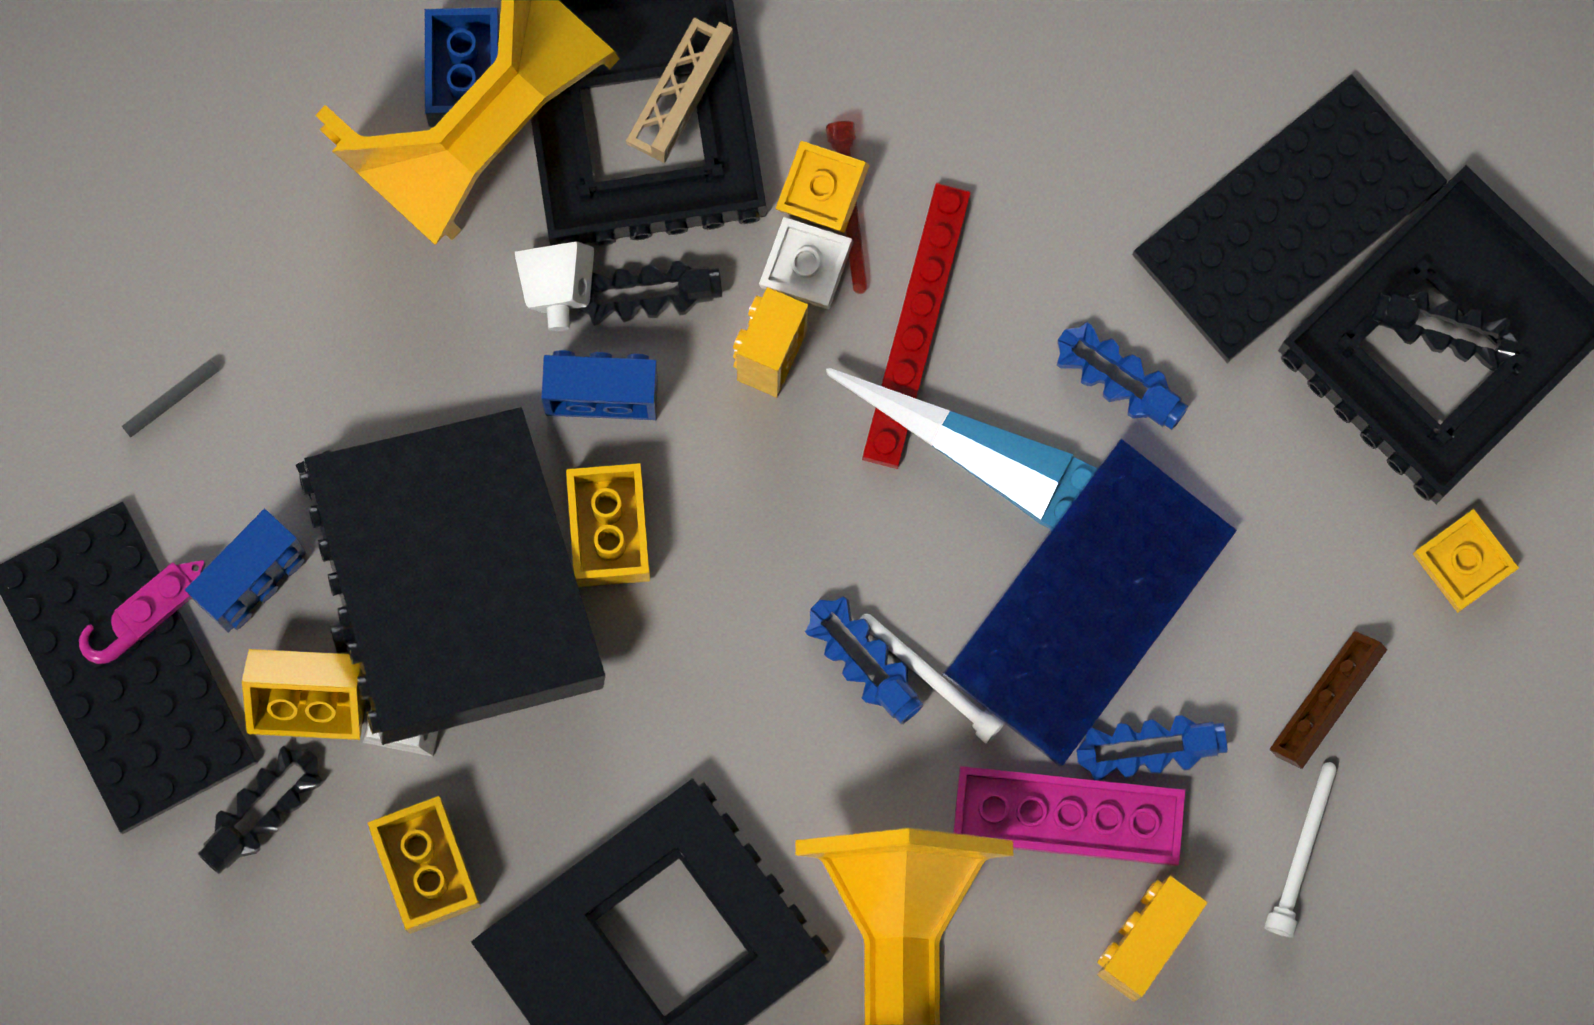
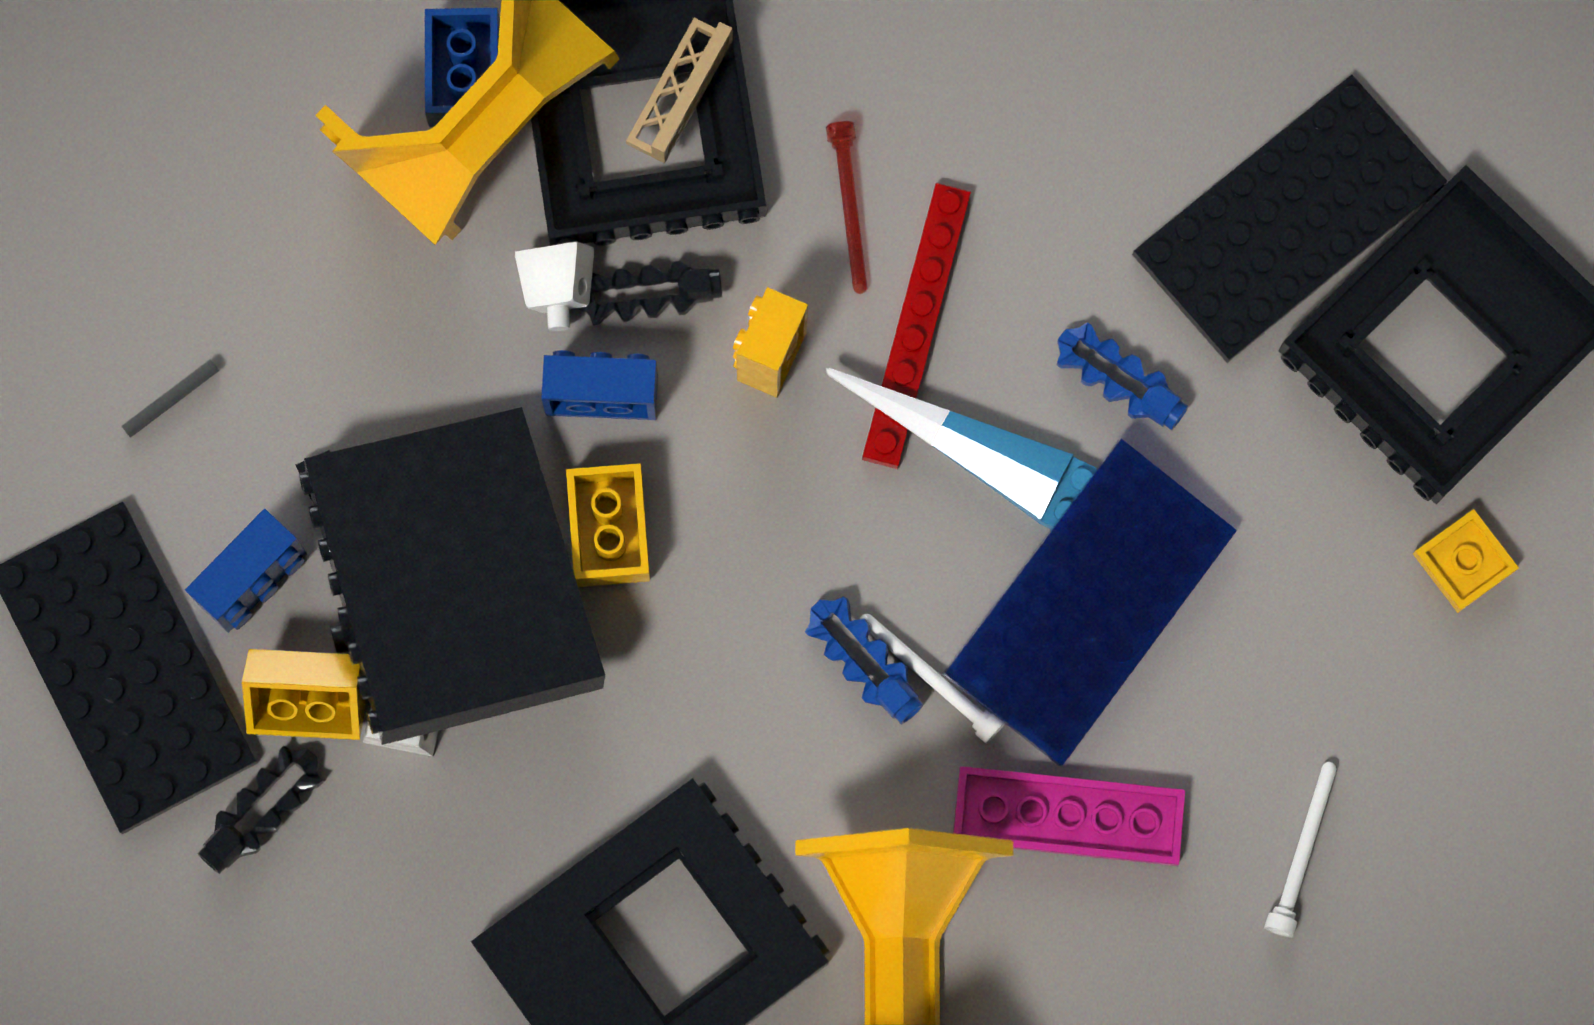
dark pink plate [79,560,206,664] -> none
yellow brick [367,796,481,934] -> none
white plate [759,217,853,310] -> none
yellow plate [775,141,870,233] -> none
blue sword [1076,715,1228,781] -> none
yellow brick [1097,876,1208,1002] -> none
reddish brown plate [1269,631,1387,769] -> none
black sword [1371,291,1518,371] -> none

